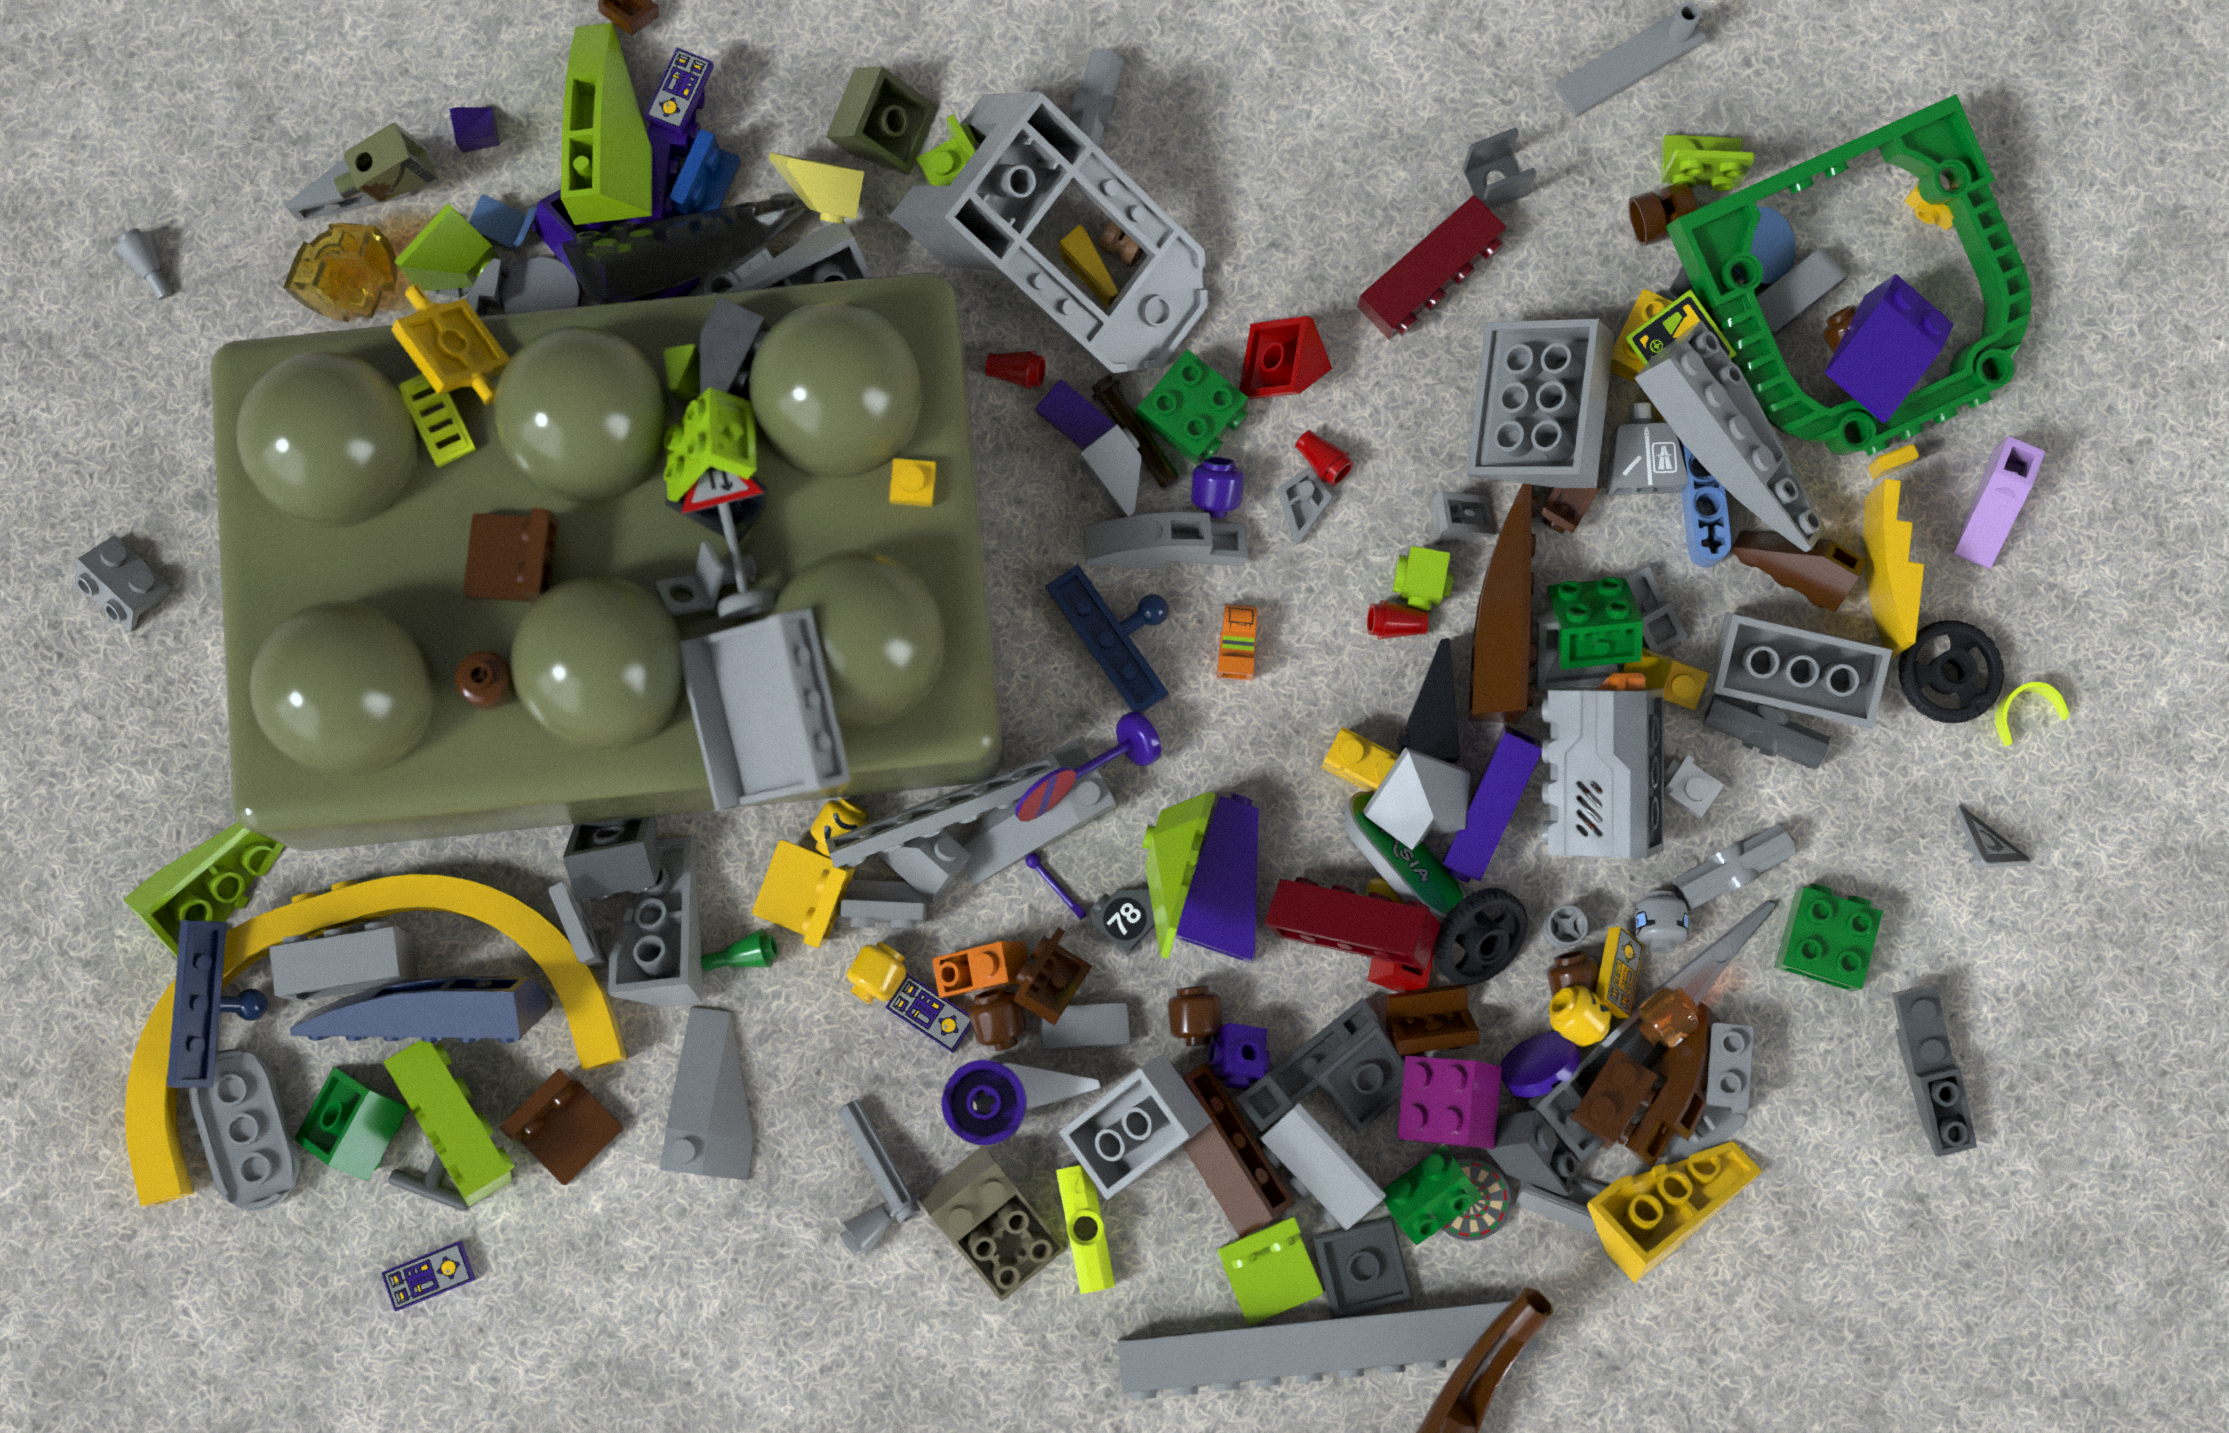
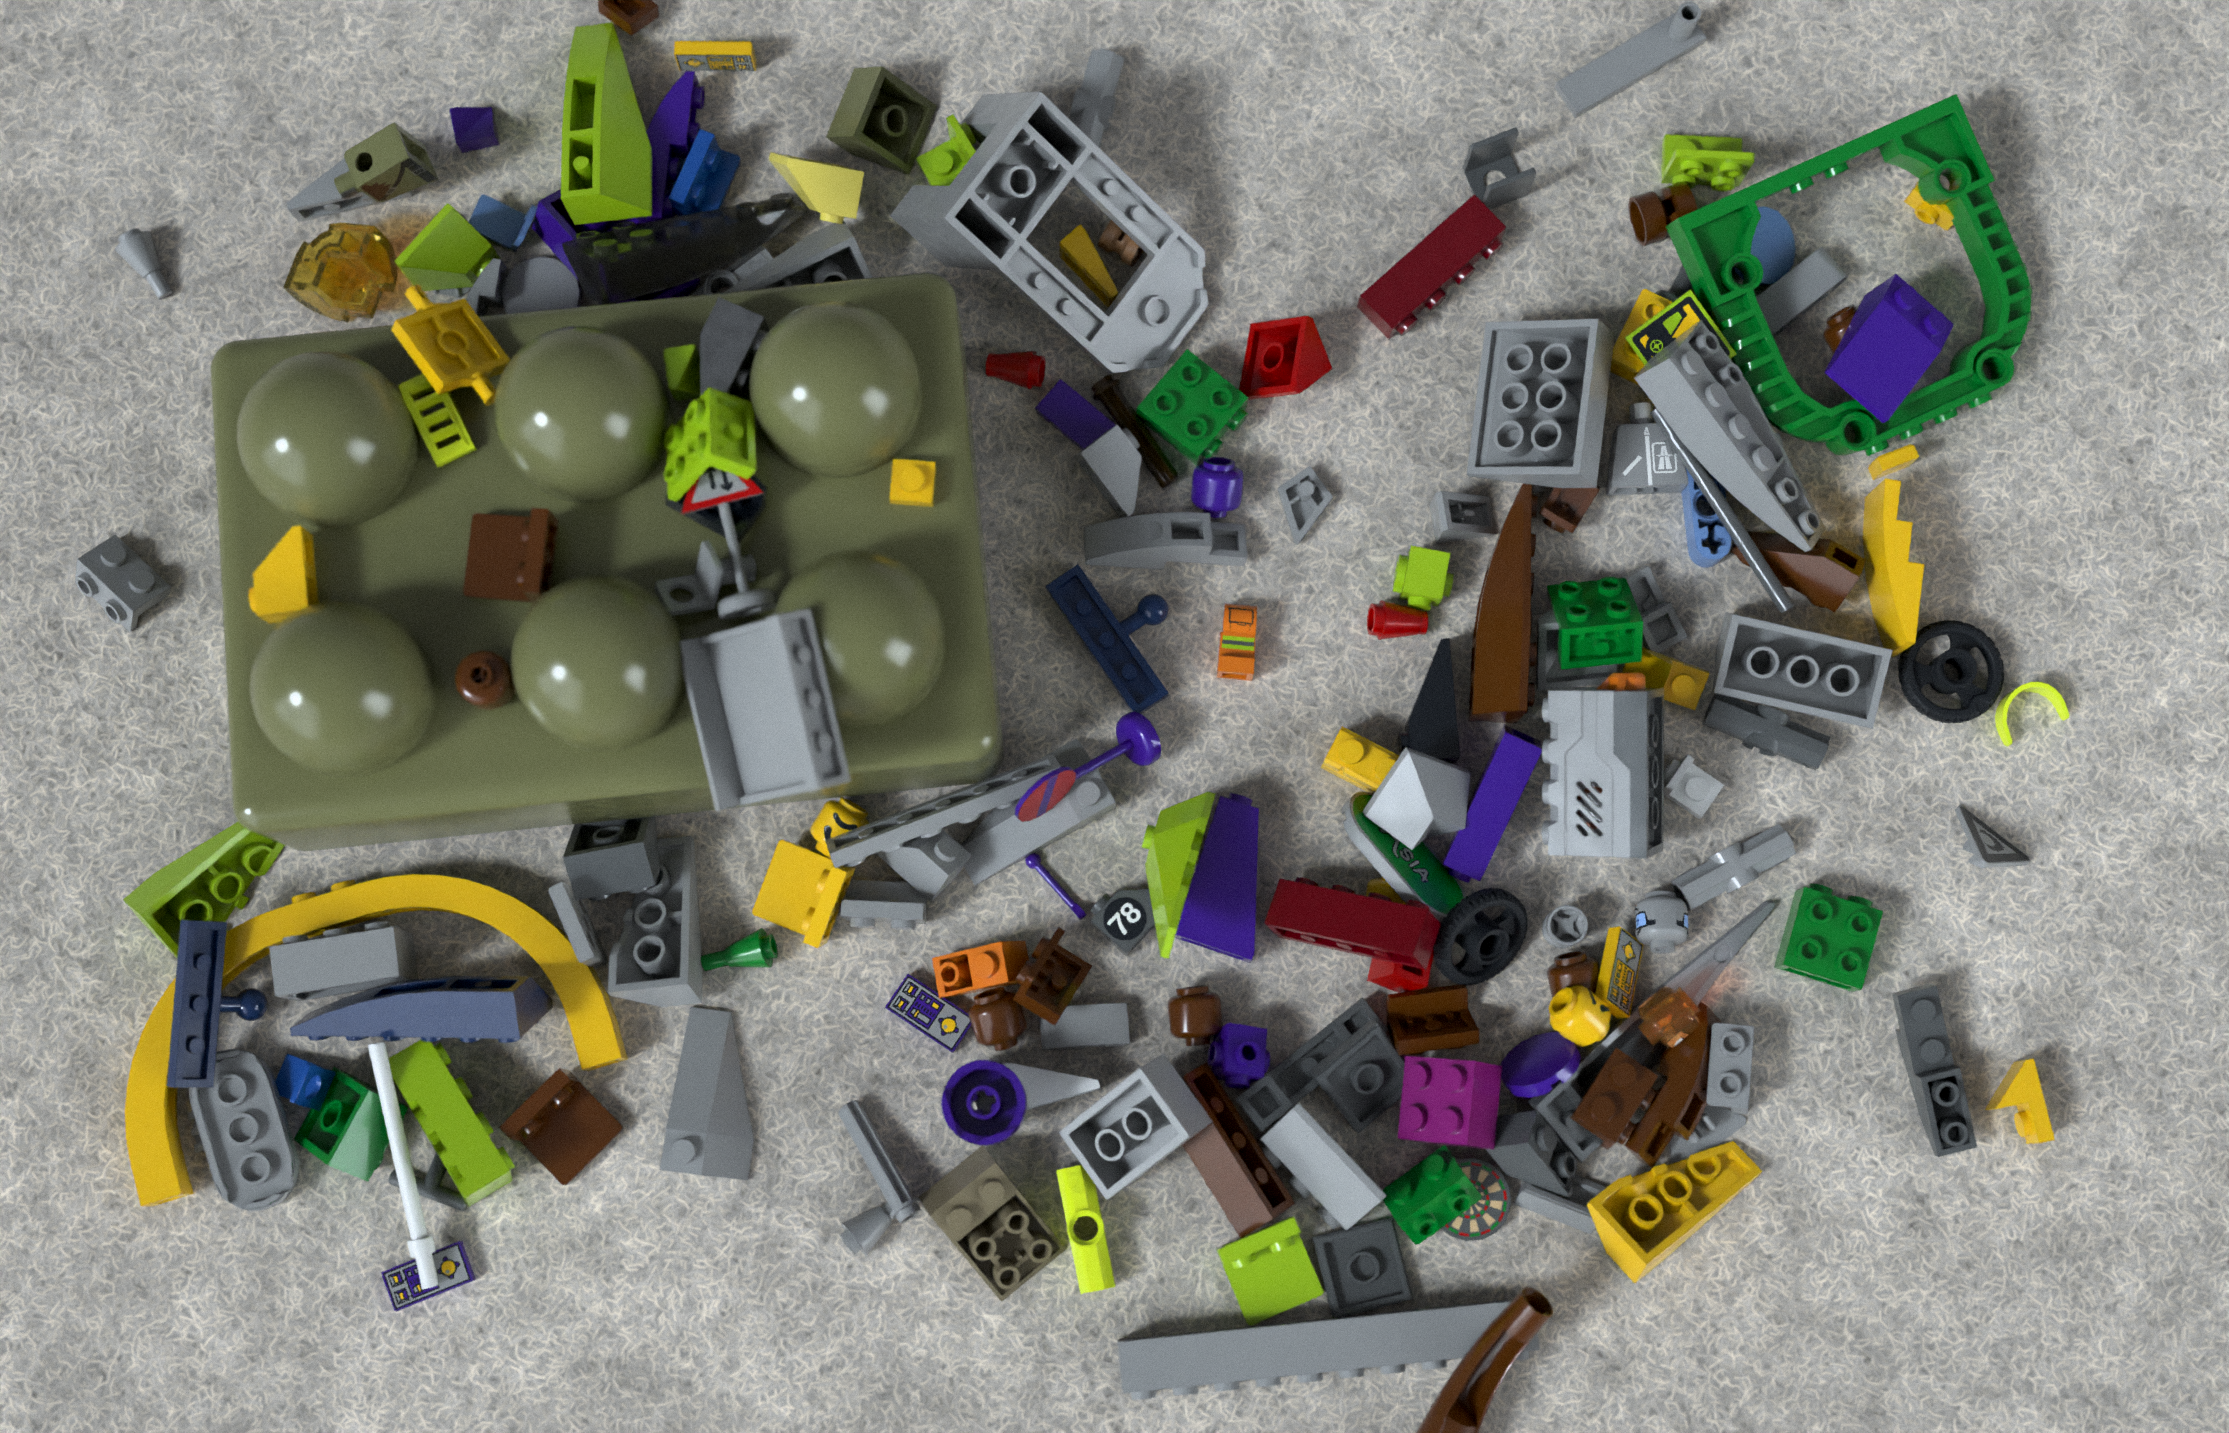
tile [645,47,714,135] -> none
yellow head [846,941,907,1005] -> none
red cone [1295,430,1354,486] -> none
lavender slope [1952,436,2046,569] -> none
none -> yellow slope [248,525,319,624]
none -> blue bracket [275,1054,336,1111]
none -> white bar [368,1041,439,1289]
none -> tile [674,41,756,71]
none -> dark grey bar [1650,408,1795,614]
none -> yellow slope [1985,1058,2055,1144]

